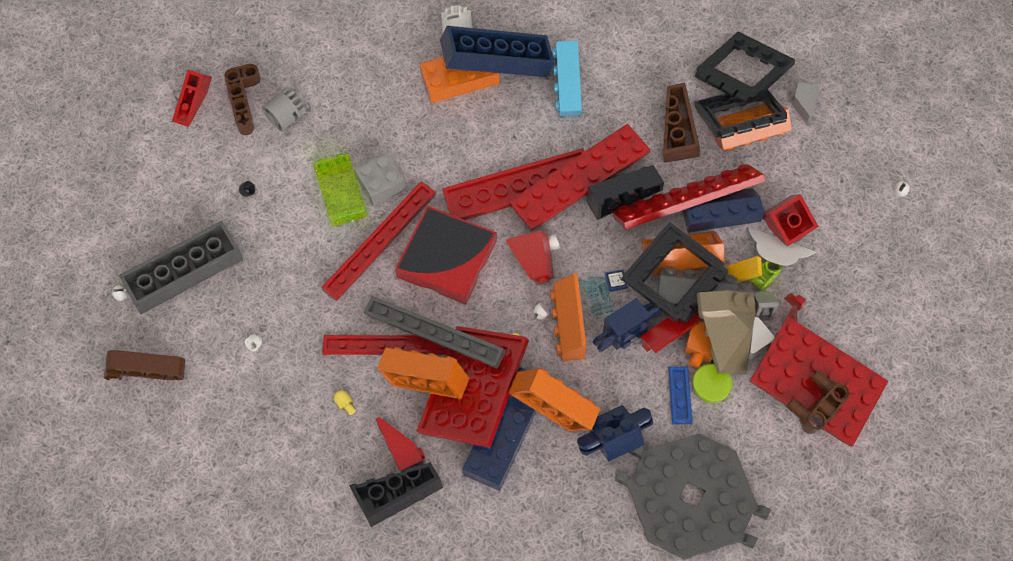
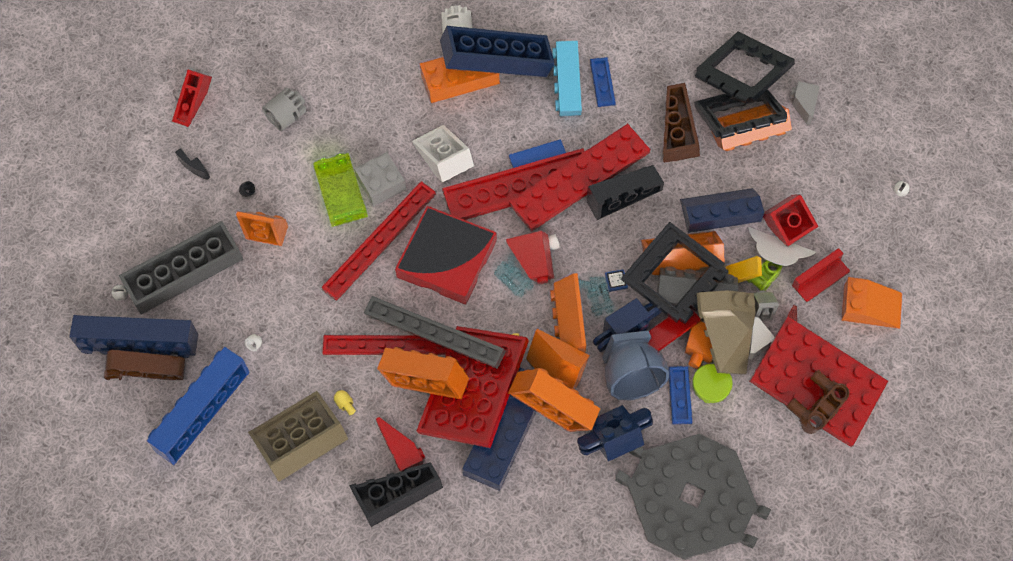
reddish brown beam [224,64,261,135] -> none
white hinge [533,303,550,320] -> none
red plate [612,164,765,230] -> none
red tile [784,293,806,311] -> none
none -> dark blue brick [69,315,199,358]
none -> blue brick [147,347,250,465]
none -> black slope [175,148,210,180]
none -> orange slope [236,211,288,246]
none -> dark tan slope [248,391,348,482]
none -> white slope [412,125,474,182]
none -> clear light blue piece [494,253,534,298]
none -> blue tile [509,139,566,168]
none -> orange slope [526,329,590,389]
none -> blue tile [590,57,616,107]
none -> sand blue plate [602,331,669,400]
none -> red panel [792,248,850,302]
none -> orange slope [842,277,902,329]

